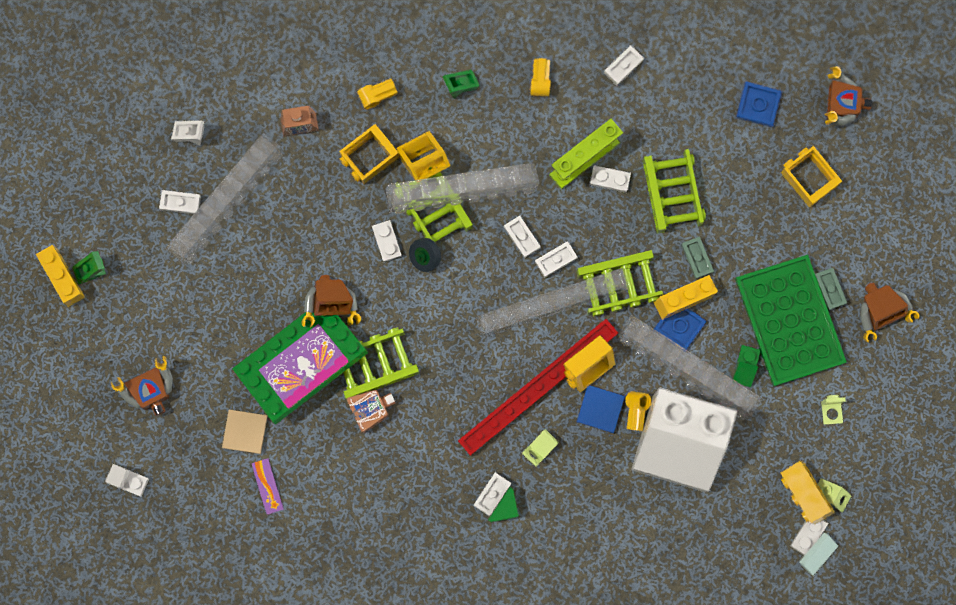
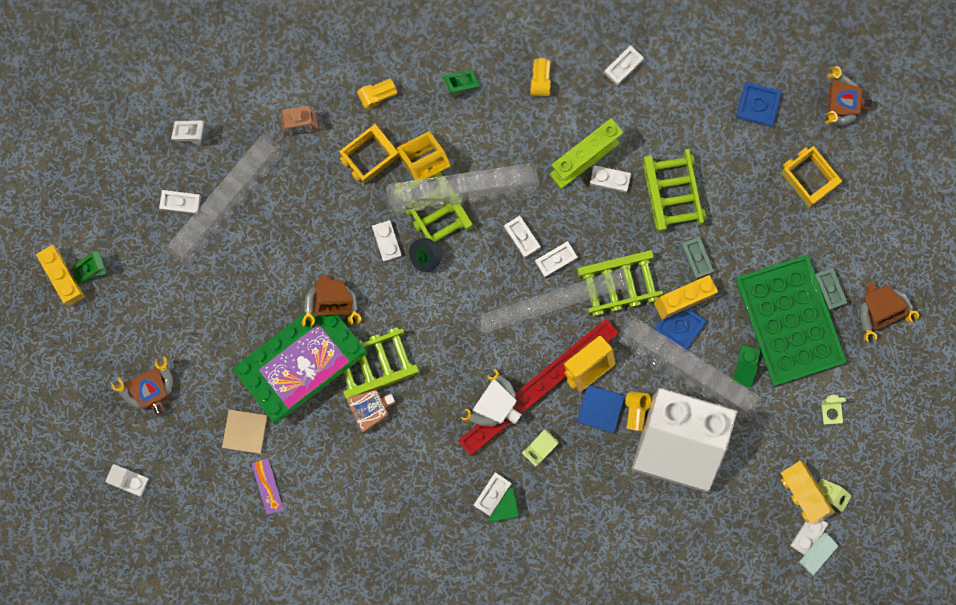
none -> white torso [461,369,521,426]

